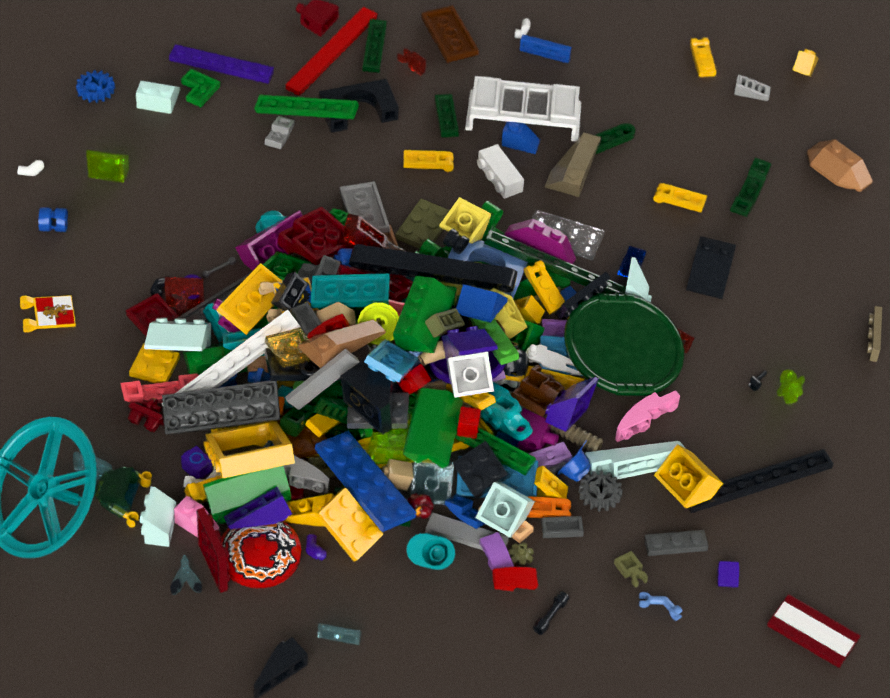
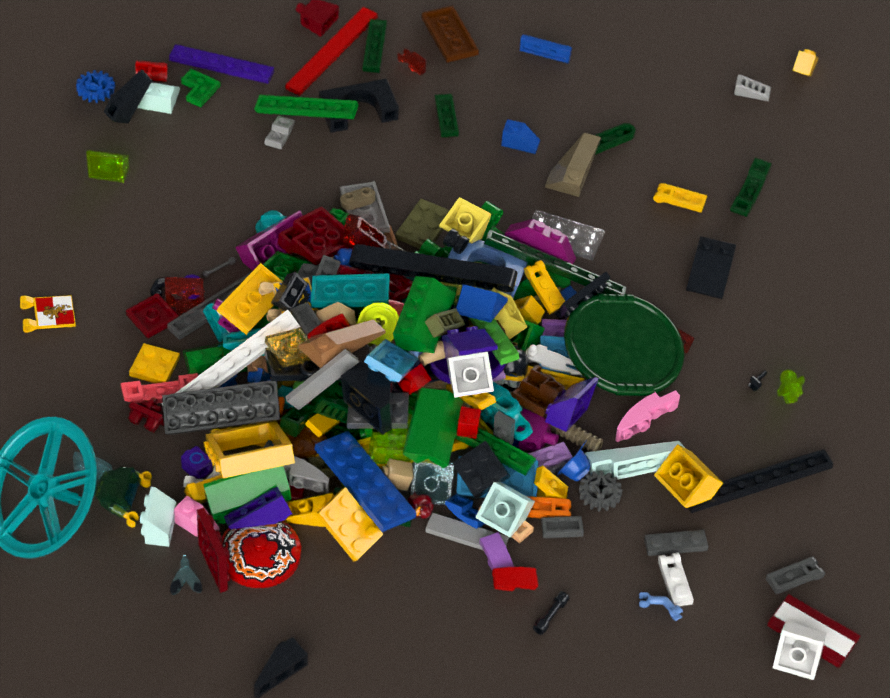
white arm [18,160,44,176] -> none
blue wheel [38,207,68,232] -> none
light aqua slope [144,318,211,351] -> none
dark purple arm [306,534,327,560] -> none
clear light blue slope [318,623,362,645] -> none
yellow plate [403,150,454,172] -> none
teal piece [407,534,455,570] -> none
white piece [465,76,581,141] -> none
white brick [477,144,524,199] -> none
olive plant [508,542,534,566] -> none
white arm [515,18,530,39] -> none
olive plate [614,551,648,587] -> none
clear blue slope [618,246,647,278] -> none
light aqua slope [625,257,652,302] -> none
yellow plate [690,37,716,77] -> none
dark purple slope [717,561,739,587] -> none
medium nougat wedge [807,139,873,192] -> none
dark tan plate [867,306,882,362] -> none
none -> black slope [103,70,152,124]
none -> red hips [135,61,168,82]
none -> dark tan plate [340,187,375,210]
none -> dark grey plate [493,411,515,445]
none -> white plate [658,553,694,606]
none -> dark grey plate [766,557,825,595]
none -> white slope [773,621,827,680]

